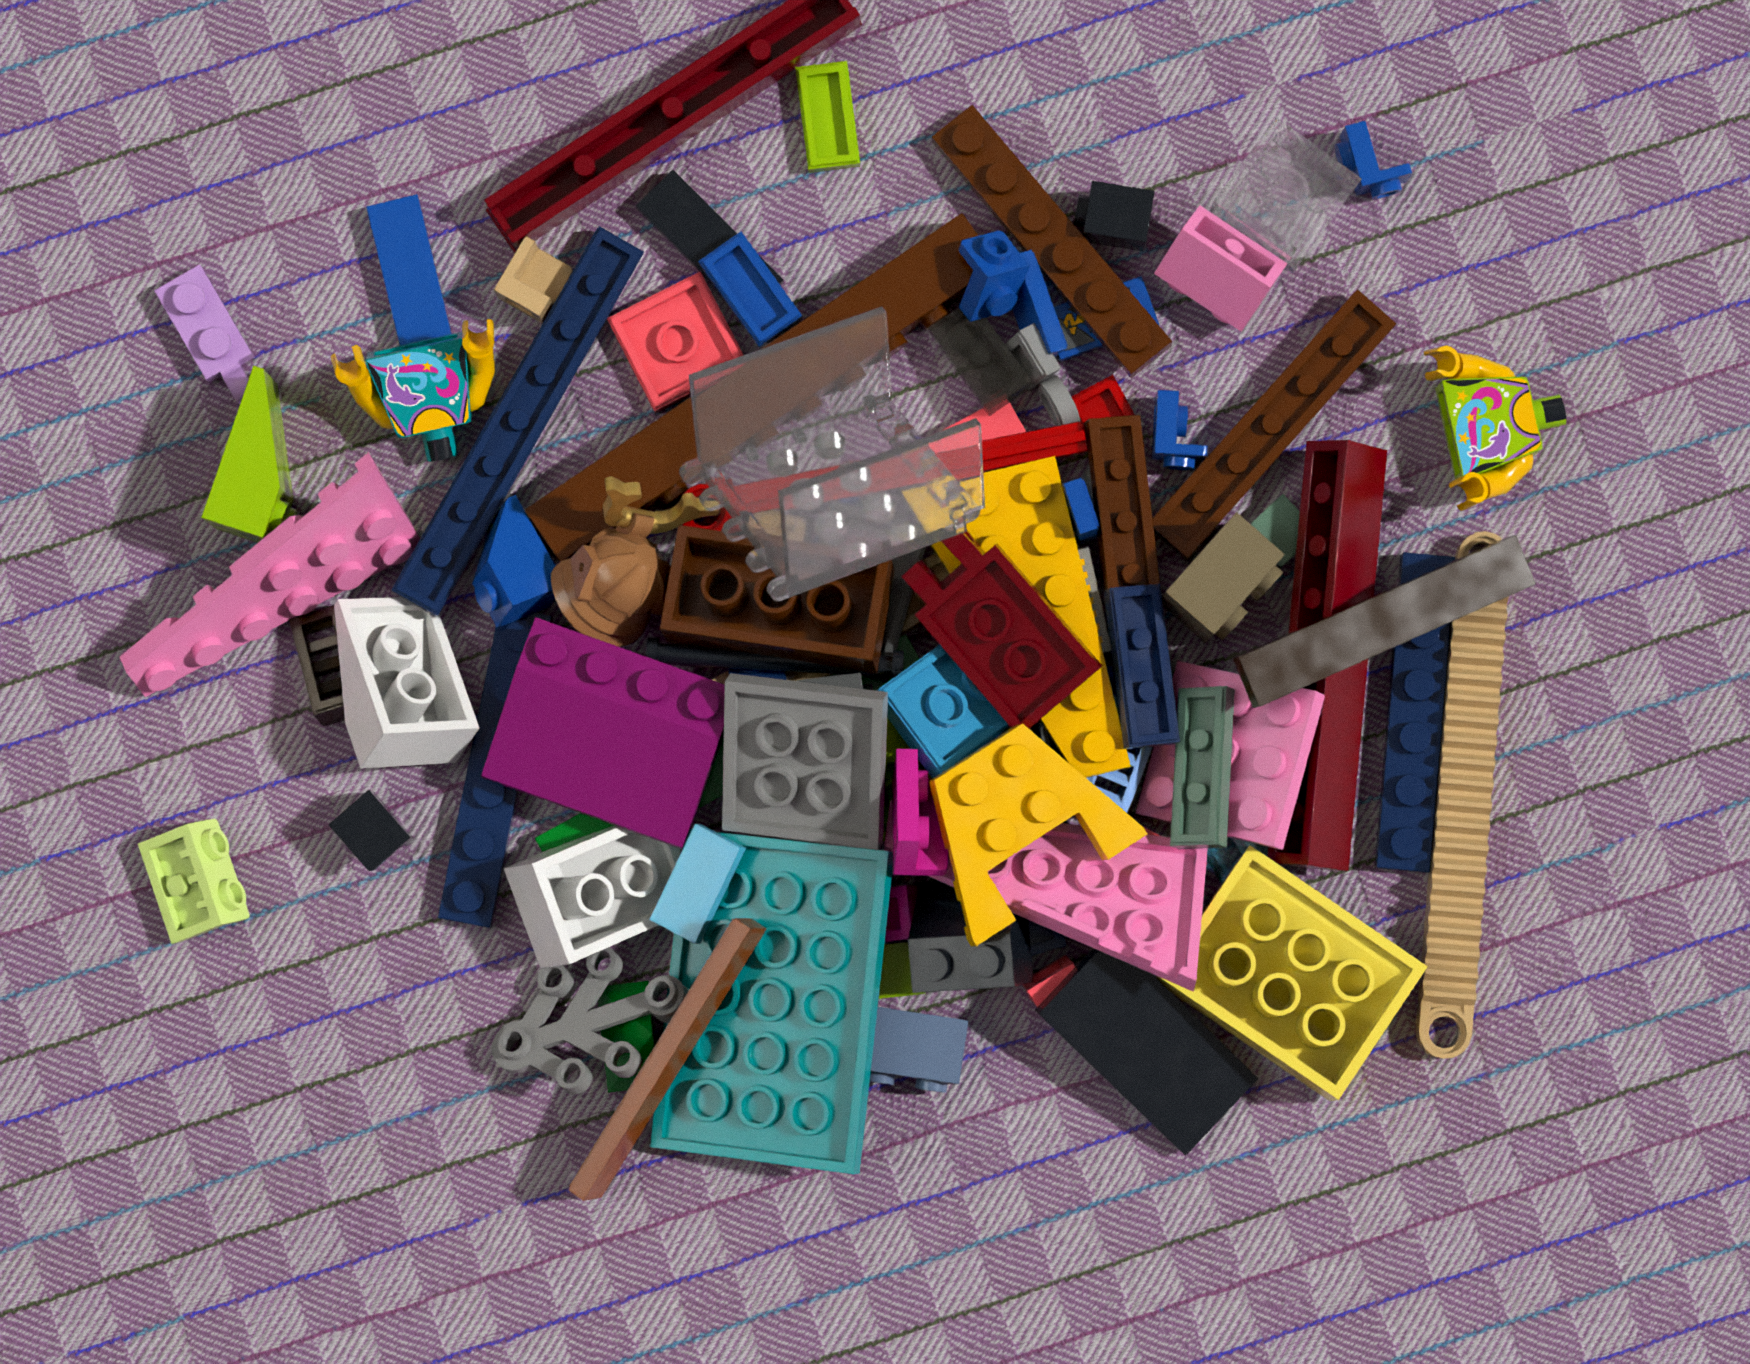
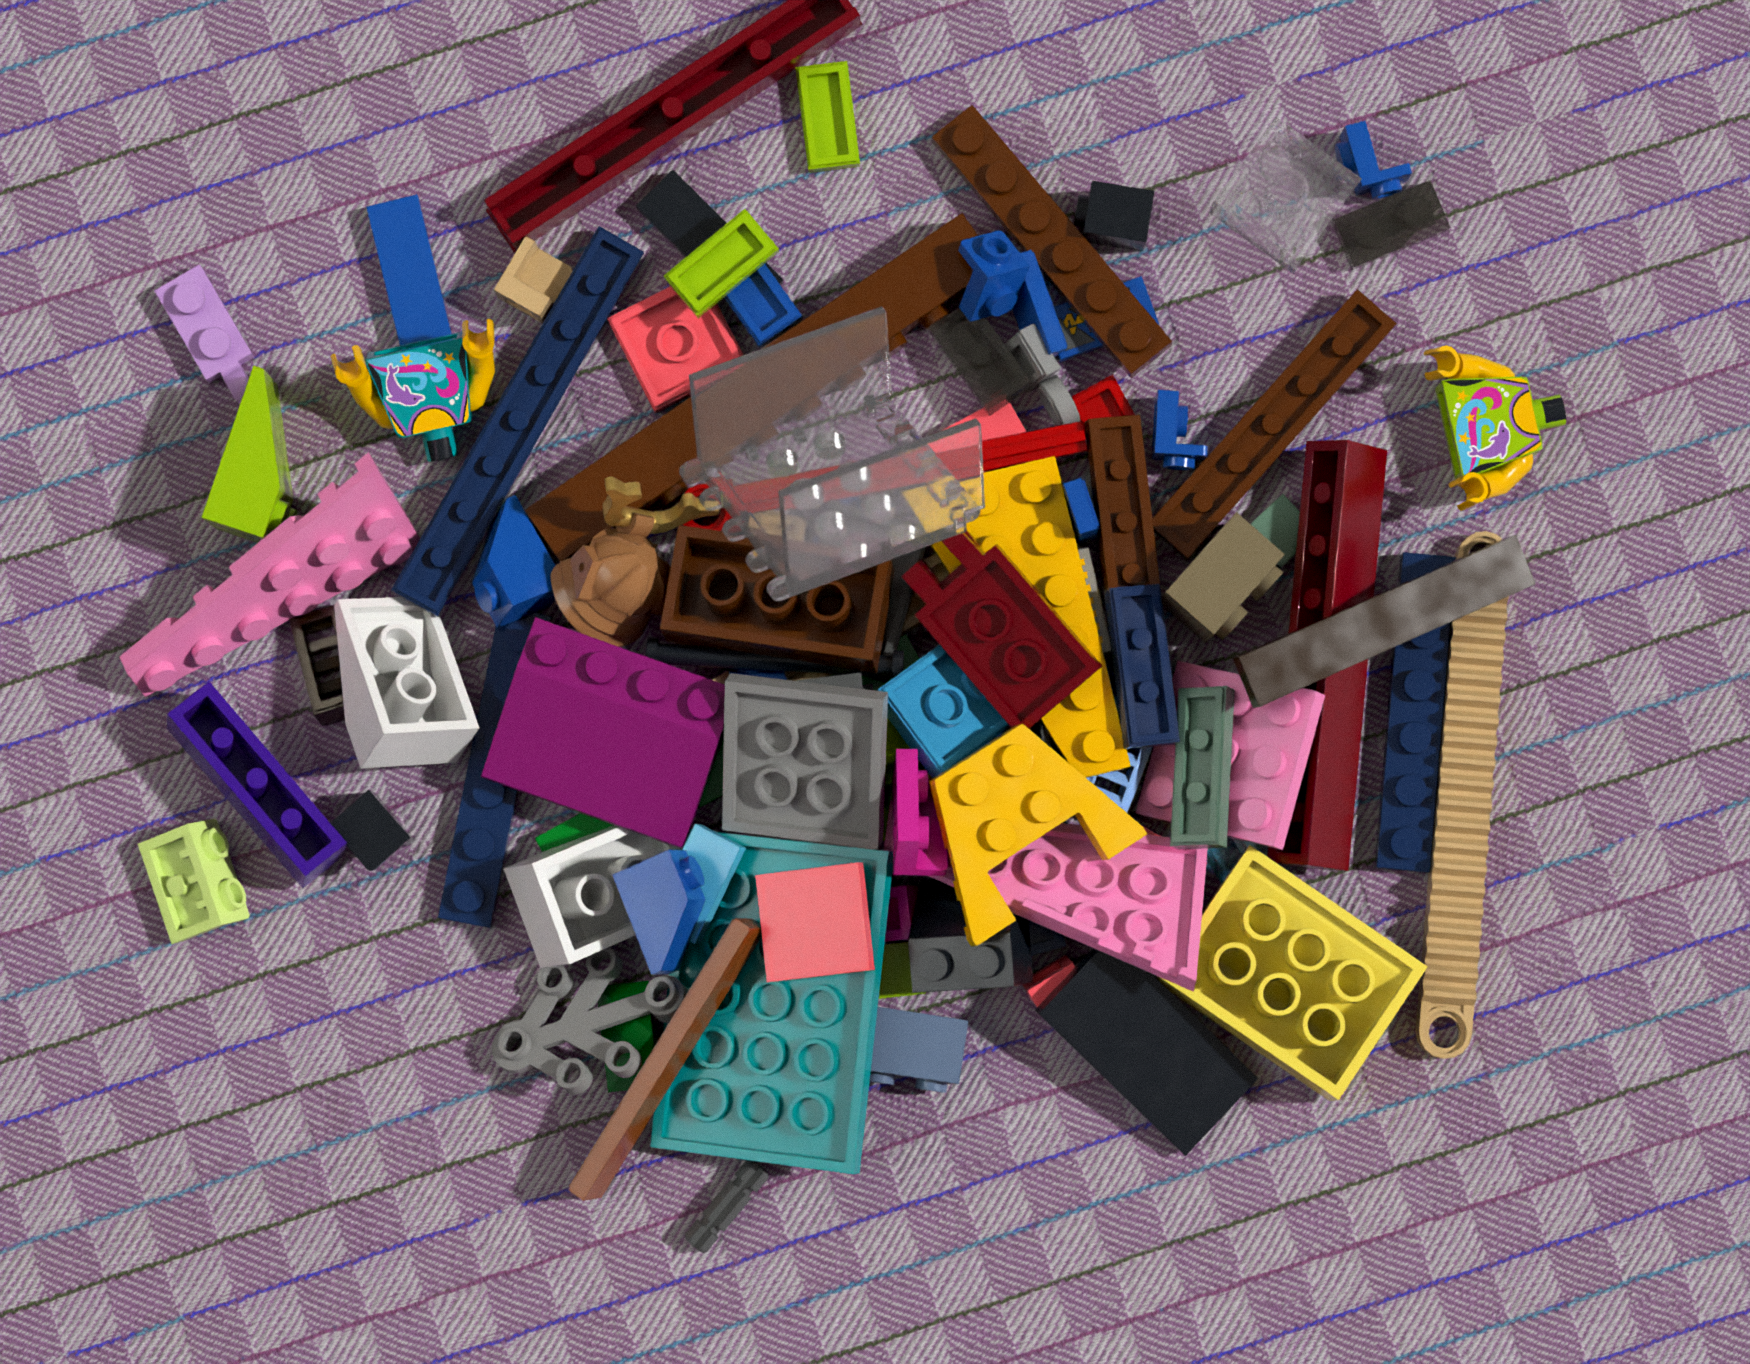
bright pink brick [1154,205,1288,332] -> none
none -> dark purple brick [167,681,347,888]
none -> slope [612,849,706,975]
none -> lime tile [664,209,779,318]
none -> dark grey axle [685,1160,769,1253]
none -> coral tile [755,862,875,982]
none -> clear smoke plate [1332,180,1451,270]

